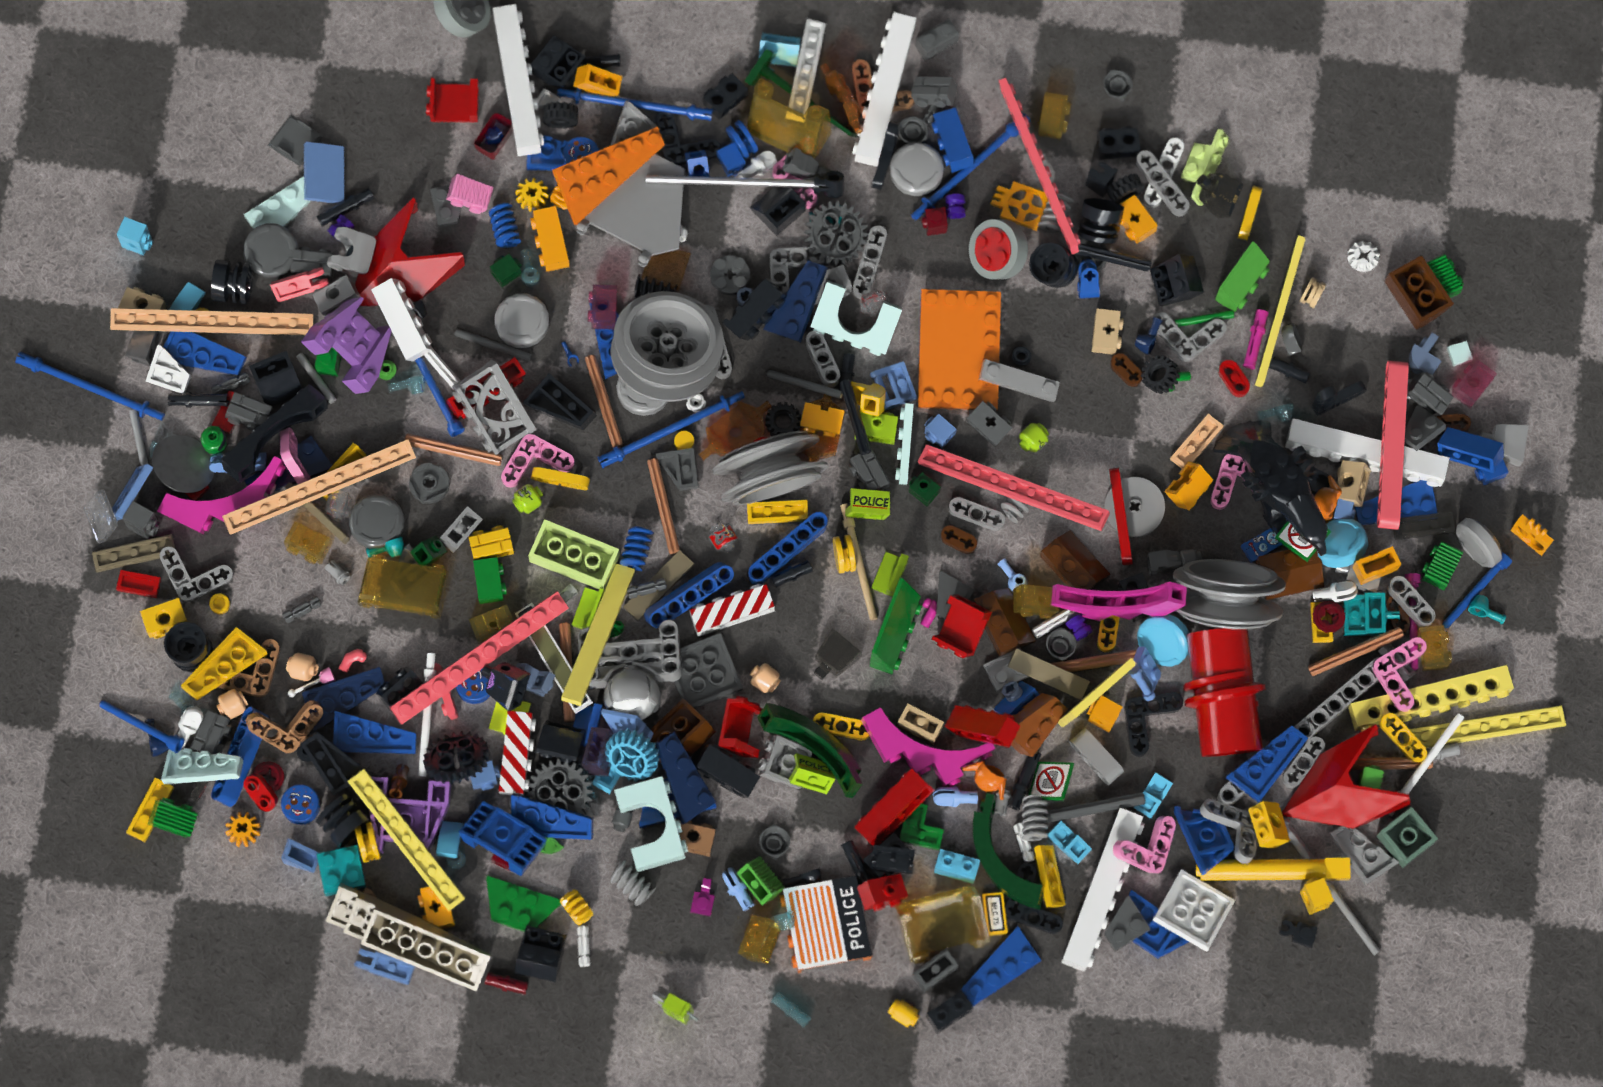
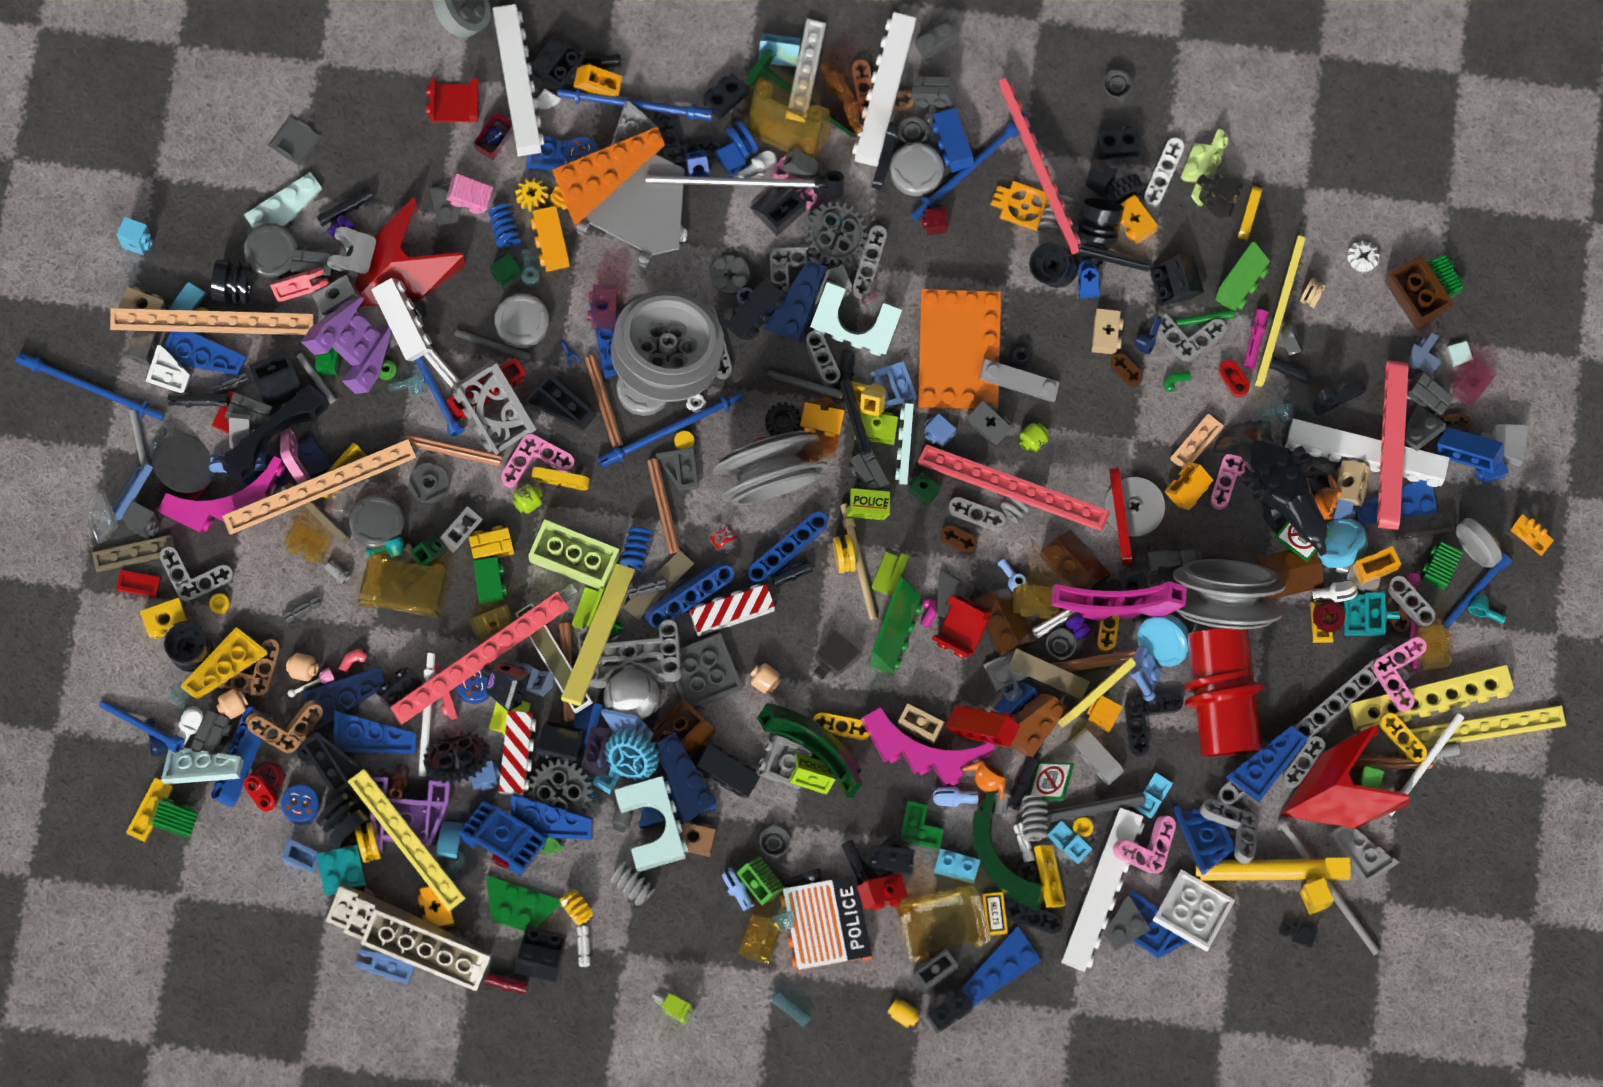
green head [200,426,228,454] -> none
light orange gear [225,812,261,847] -> none
medium blue tile [304,142,344,204] -> none
black tyre [543,102,578,129] -> none
black piece [634,274,678,299] -> none
clear orange tile [641,250,691,291] -> none
magenta plate [690,878,715,917] -> none
clear orange plate [698,400,772,461] -> none
red panel [718,696,763,758] -> none
yellow plate [747,500,808,524] -> none
red brick [854,769,934,846] -> none
dark purple wheel [946,194,966,219] -> none
wheel [969,219,1028,279] -> none
clear yellow brick [1038,92,1071,139] -> none
light grey beam [1136,151,1189,216] -> none
black tyre [1141,355,1180,394] -> none
blue tile [1241,528,1283,563] -> none
yellow brick [1248,801,1290,849] -> none
nougat axle [1308,627,1404,676] -> none
sand green brick [1376,807,1438,868] -> none
none -> light grey tile [229,413,251,449]
none -> yellow tile [1073,817,1094,838]

